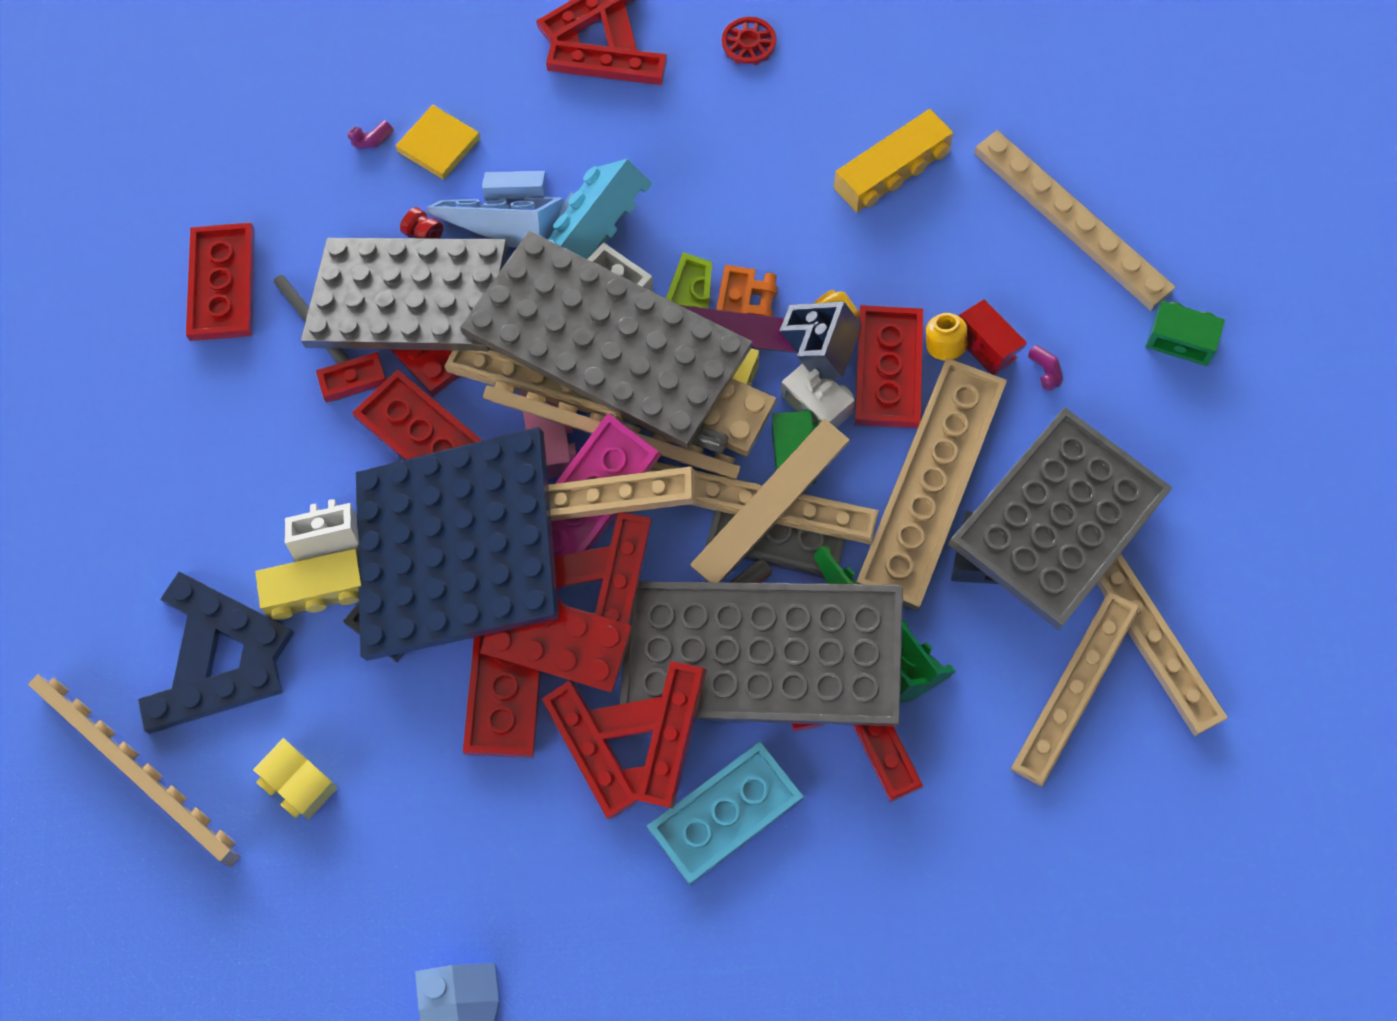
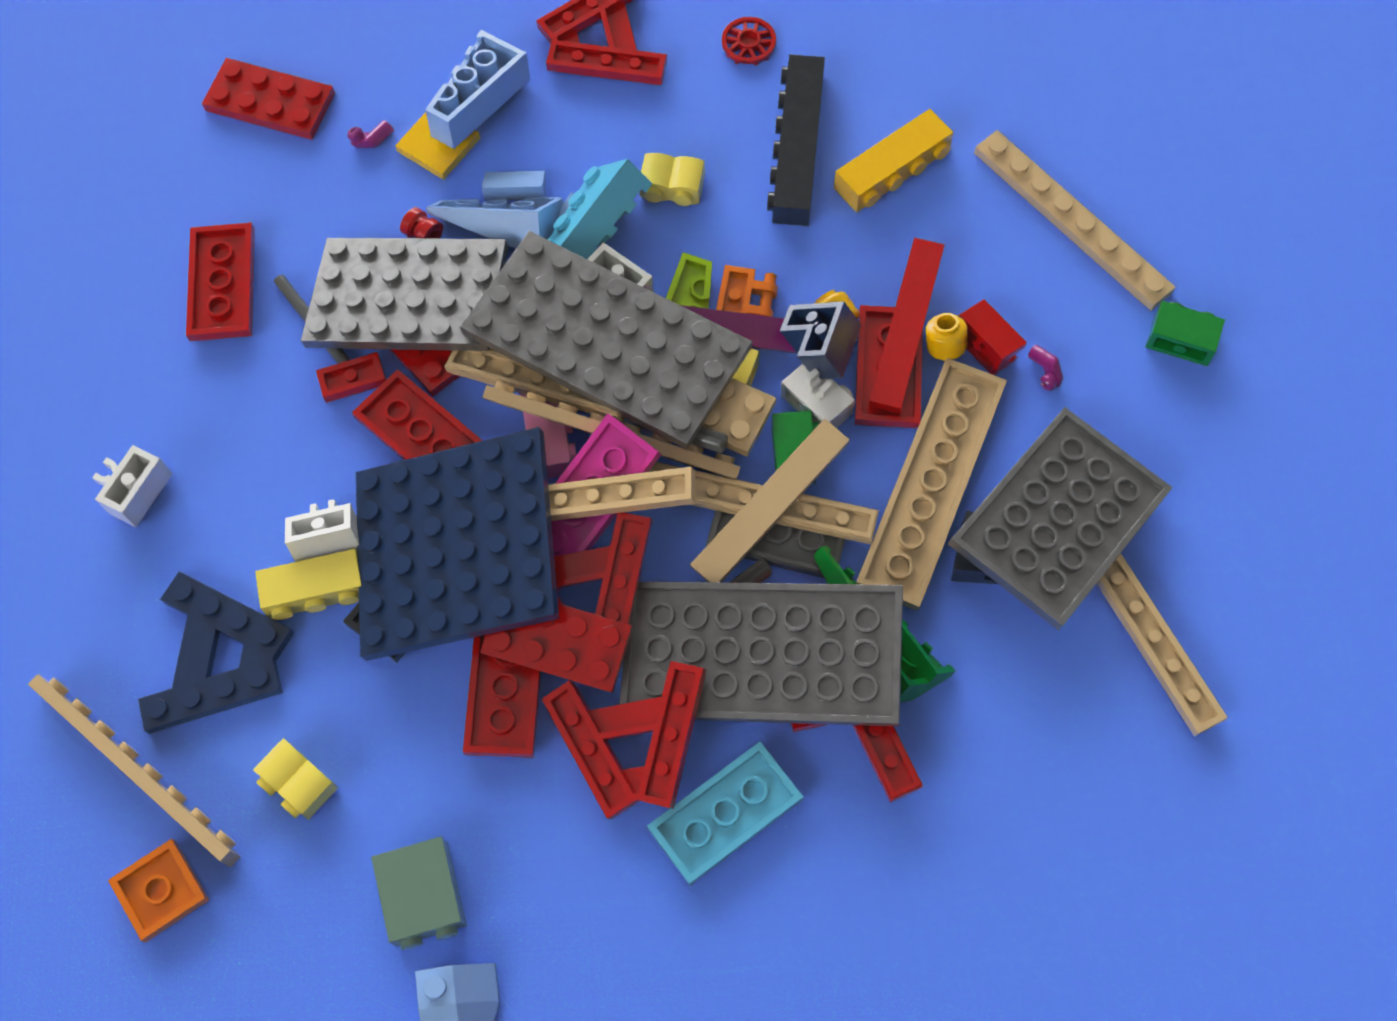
tan tile [1010,591,1140,788] -> none
none -> brick [92,445,173,527]
none -> orange plate [108,839,209,942]
none -> red plate [202,58,335,140]
none -> sand green brick [371,836,467,950]
none -> light blue wedge [425,30,530,149]
none -> light yellow brick [639,153,705,206]
none -> black brick [767,54,825,226]
none -> red tile [869,237,945,413]

